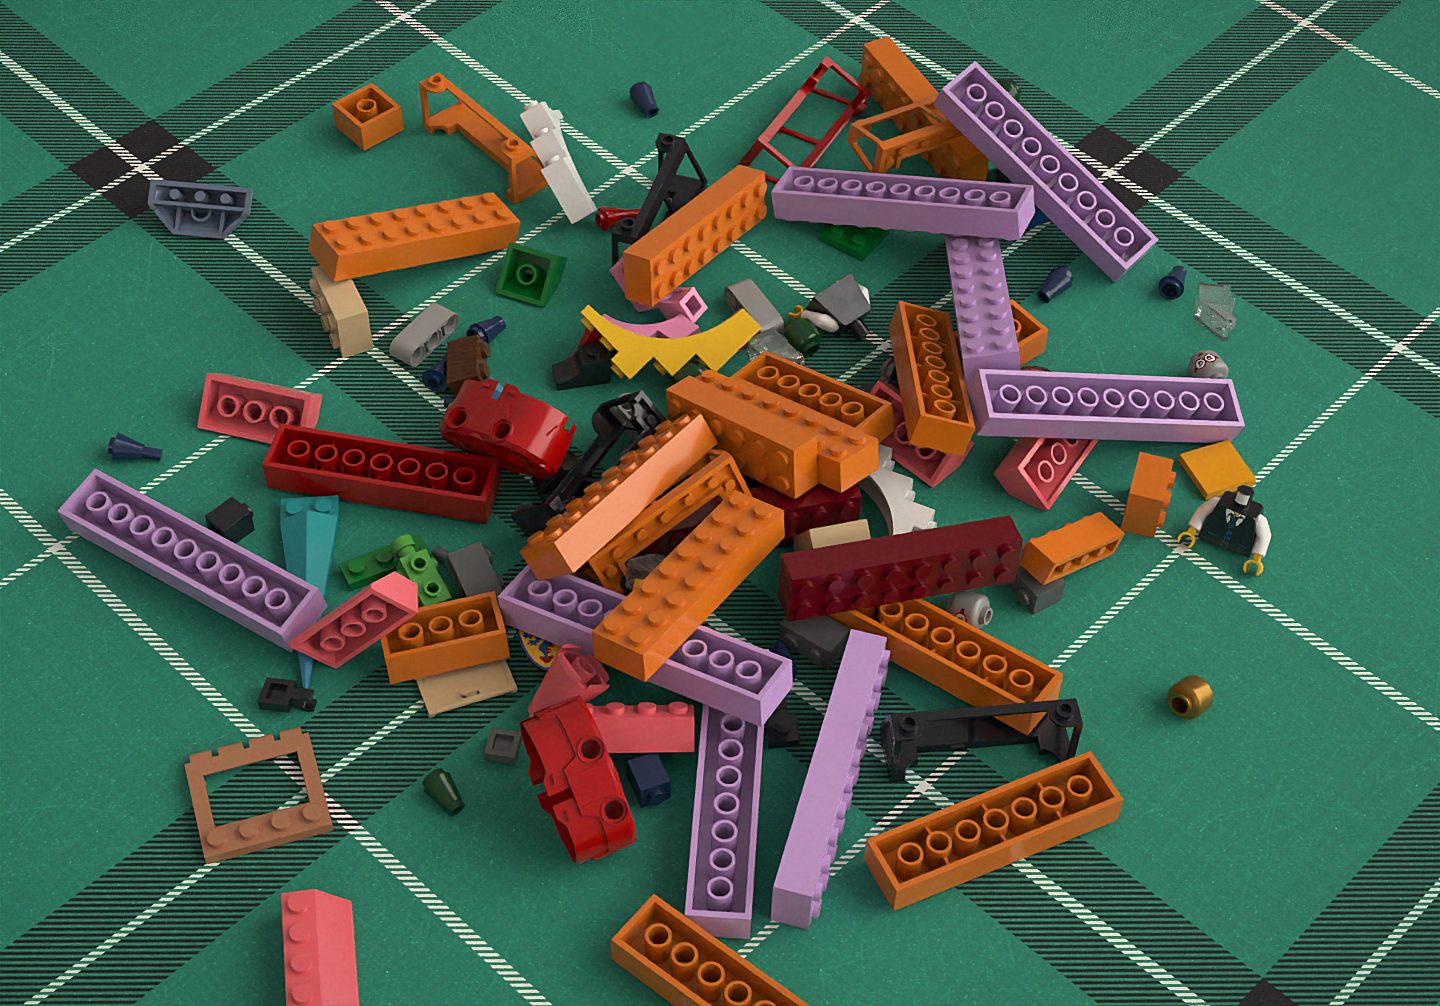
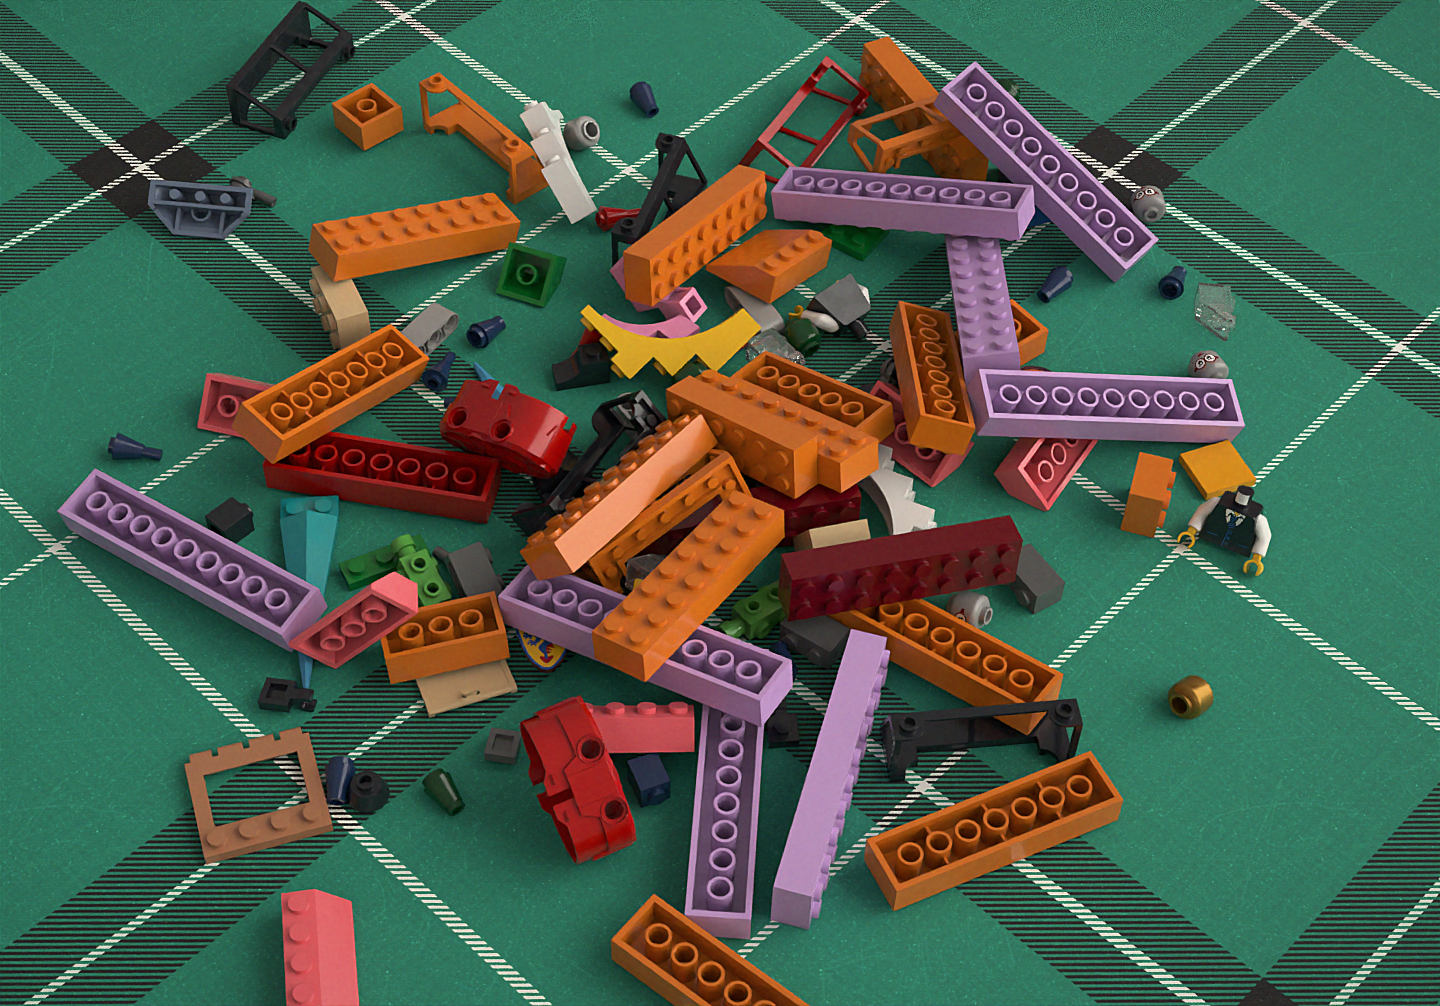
reddish brown brick [446,334,491,396] -> none
coral cone [528,643,610,718] -> none
orange brick [1019,512,1125,585] -> none
none -> black windscreen [226,1,355,140]
none -> dark grey plate [229,176,277,207]
none -> orange brick [231,324,430,464]
none -> dark blue cone [325,756,356,806]
none -> black cone [346,771,390,813]
none -> light grey head [563,116,600,151]
none -> orange slope [705,230,833,304]
none -> bright green brick [715,580,786,640]
none -> light grey head [1131,185,1166,223]

